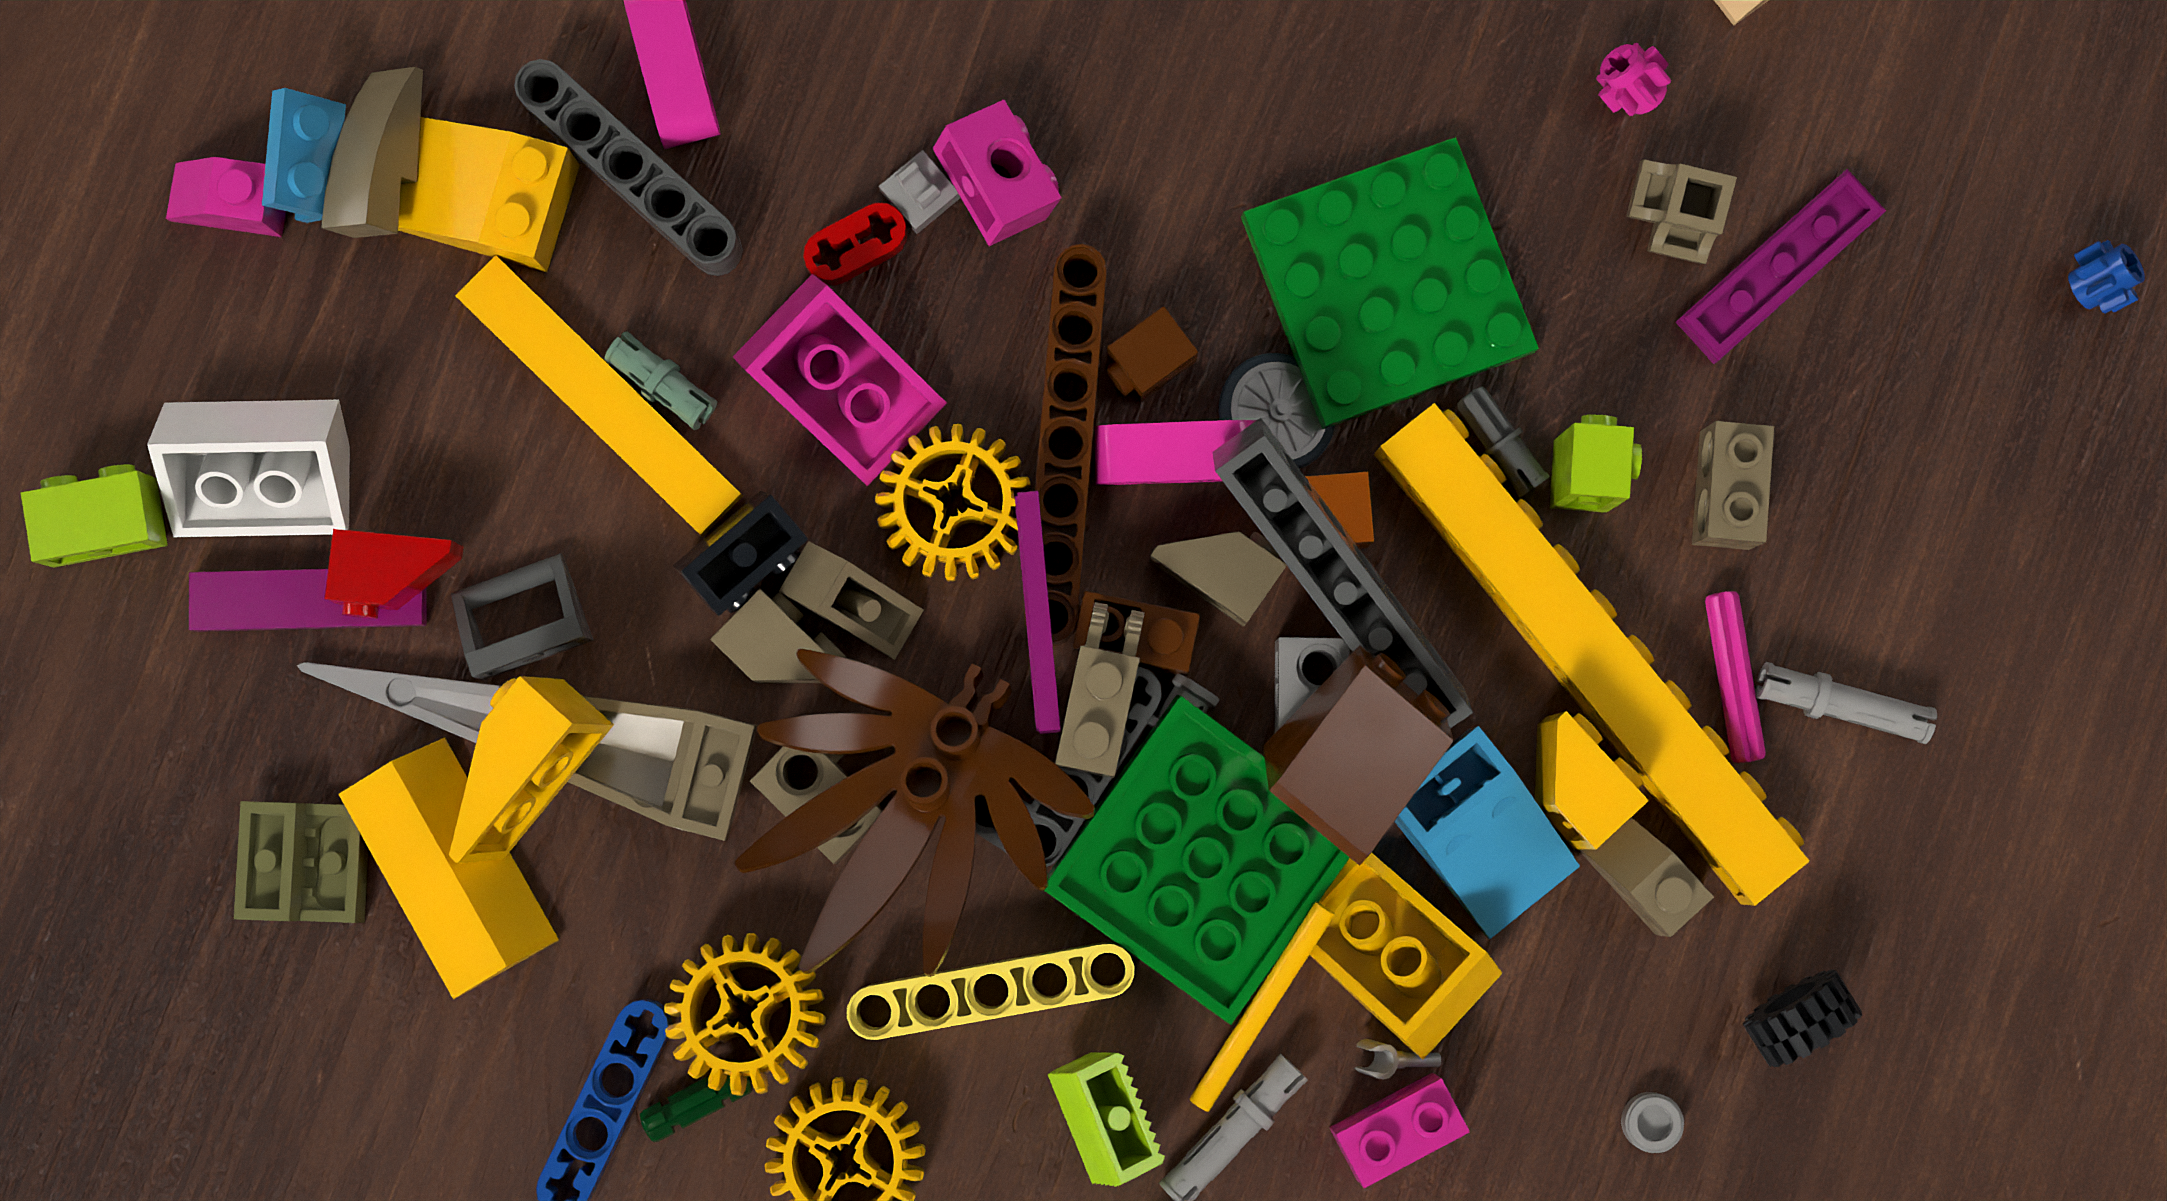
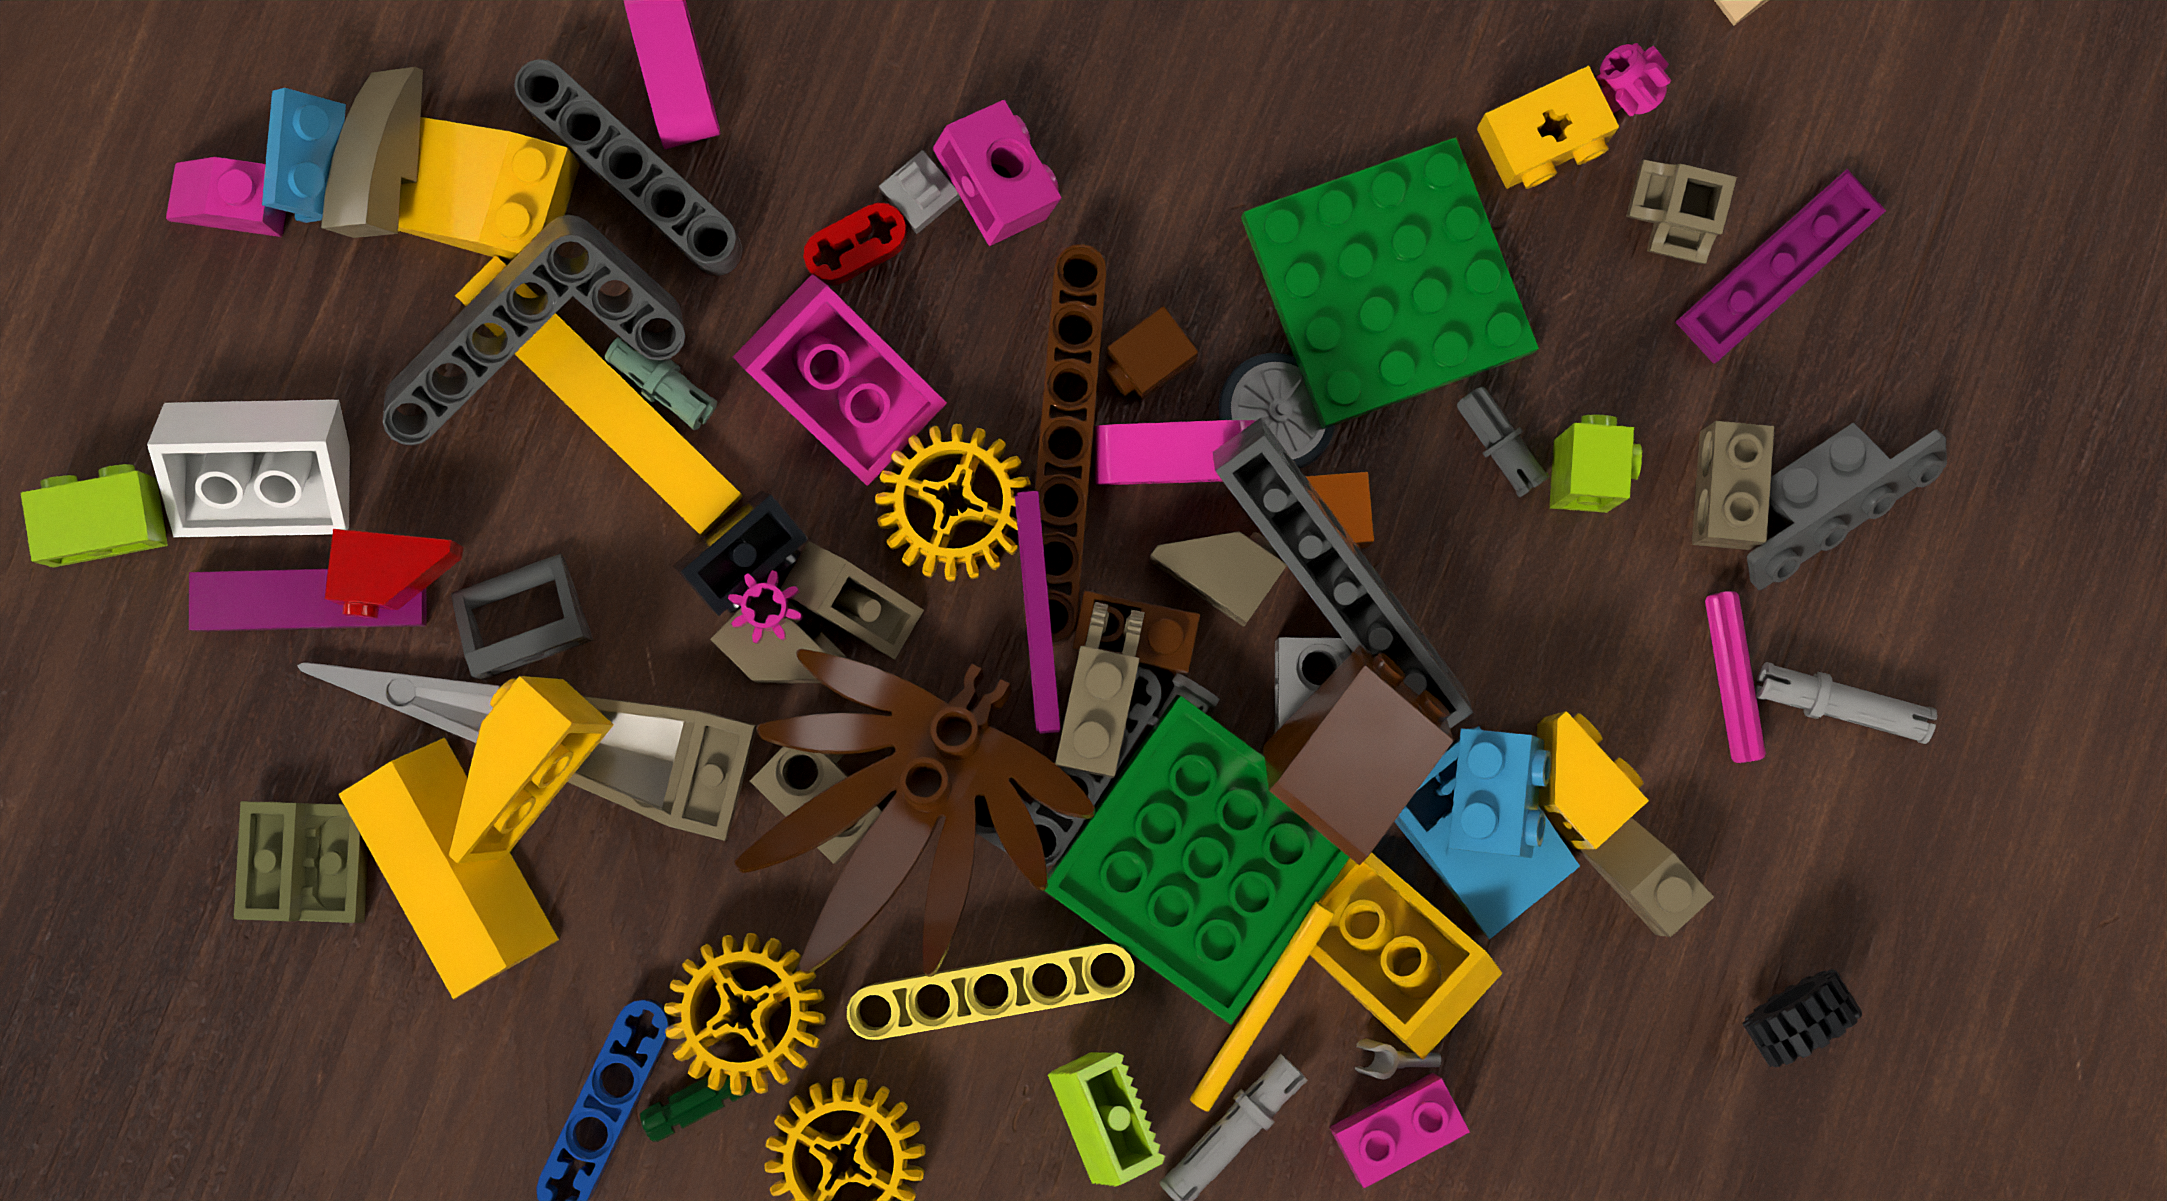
yellow brick [1374,403,1809,906] -> none
light grey tile [1621,1092,1684,1153] -> none
blue gear [2068,240,2145,314] -> none
none -> dark grey beam [383,215,685,445]
none -> dark pink gear [728,570,802,644]
none -> dark azure bracket [1448,728,1551,858]
none -> yellow brick [1477,66,1619,189]
none -> dark grey bracket [1747,423,1947,590]

